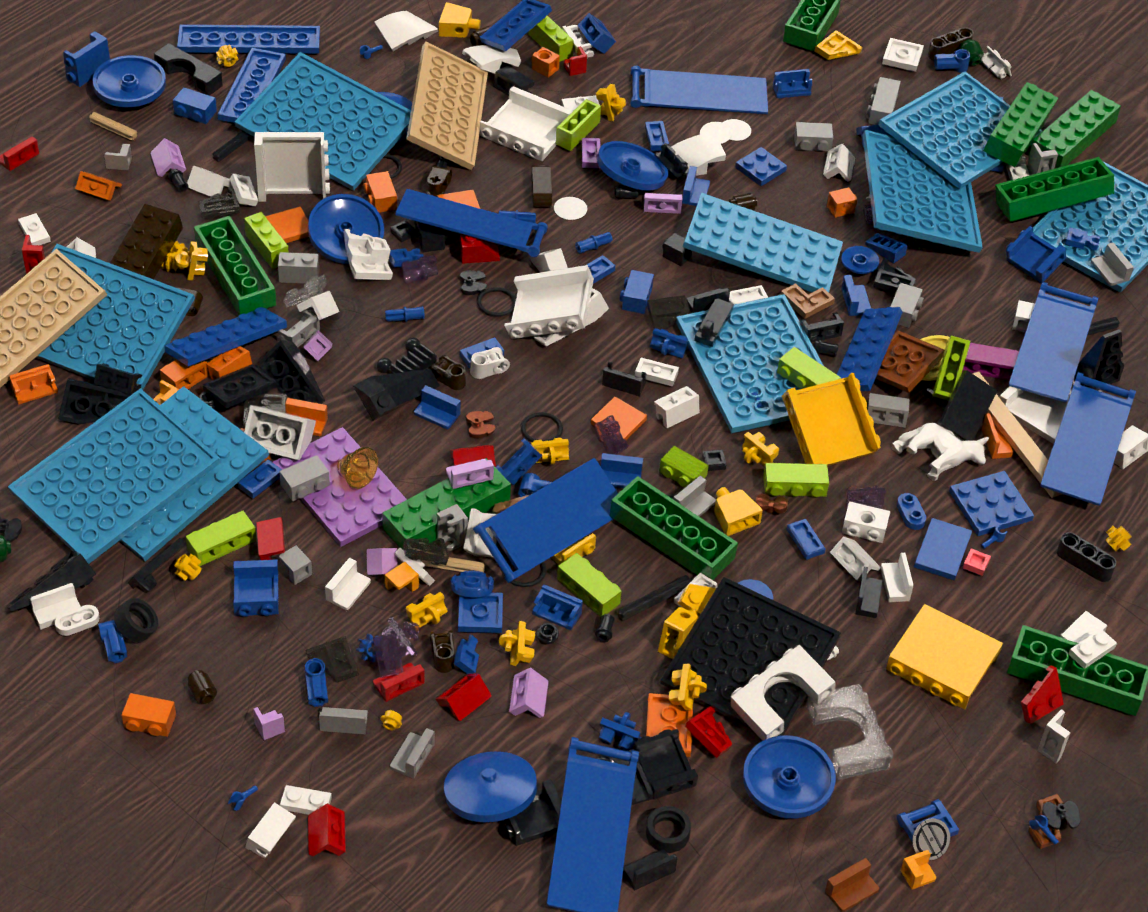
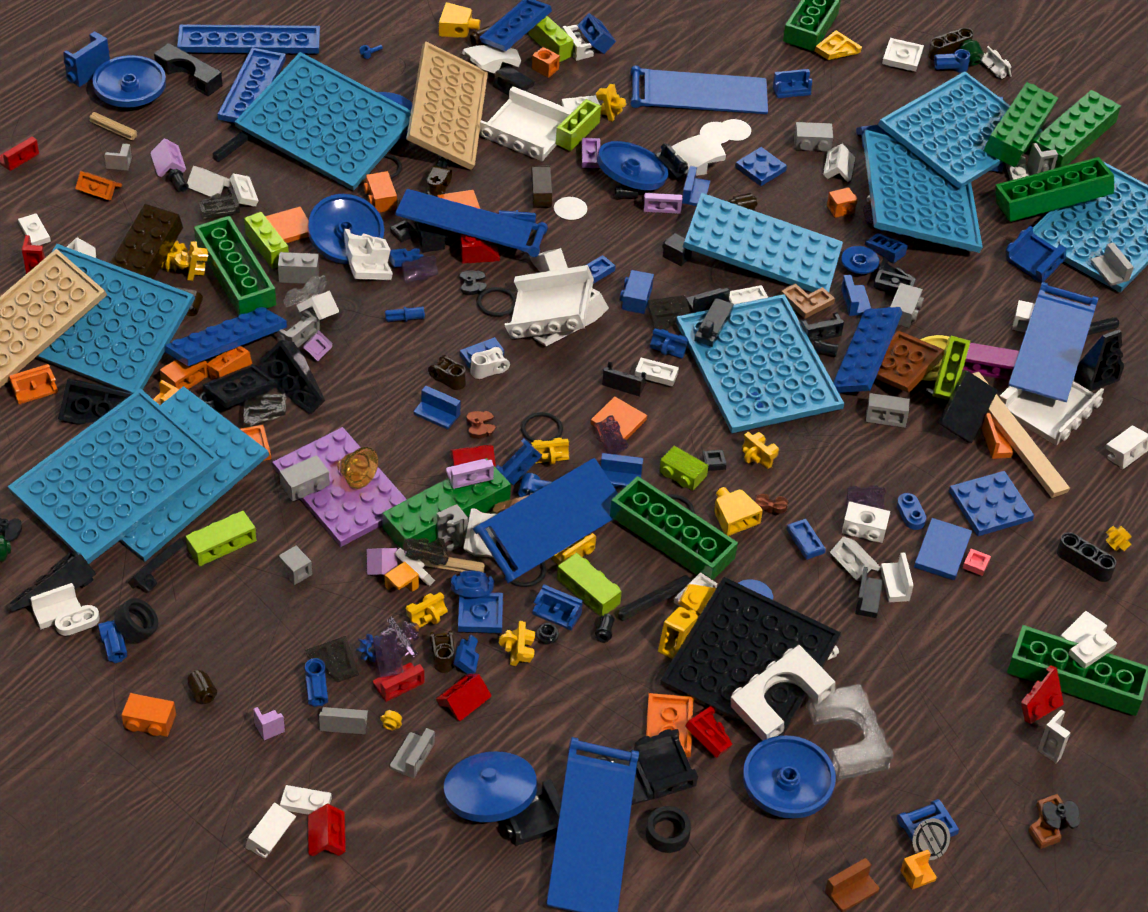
black hinge [94,363,142,395] -> none
blue brick [173,87,217,124] -> none
yellow gear [174,554,202,581] -> none
yellow gear [216,45,239,68] -> none
blue hand [228,786,258,811] -> none
blue panel [233,560,279,616] -> none
blue plate [238,460,282,499] -> none
white slope [244,405,316,460] -> none
white panel [254,132,330,202] -> none
panel [256,517,285,560] -> none
orange panel [285,398,328,436] -> none
white panel [325,558,371,610] -> none
black wedge [353,369,440,421] -> none
white slope [375,11,438,51] -> none
black gear [377,337,437,374] -> none
lavender panel [509,668,548,718] -> none
red panel [564,46,587,76] -> none
blue axle [575,232,613,254] -> none
blue hips [599,712,642,752] -> none
black panel [623,849,677,891] -> none
blue plate [645,121,669,151] -> none
white hinge [654,386,700,428] -> none
yellow hips [669,664,707,710] -> none
light grey panel [673,476,716,517] -> none
lime brick [763,463,829,497] -> none
lime brick [777,347,841,389] -> none
yellow panel [782,373,881,466] -> none
brick [867,77,901,125] -> none
yellow panel [886,604,1003,710] -> none
white animal [891,423,989,481] -> none
blue hand [981,525,1007,549] -> none
blue hand [1029,815,1059,845] -> none
flag [1040,372,1136,506] -> none
blue plate [1065,227,1100,250] -> none

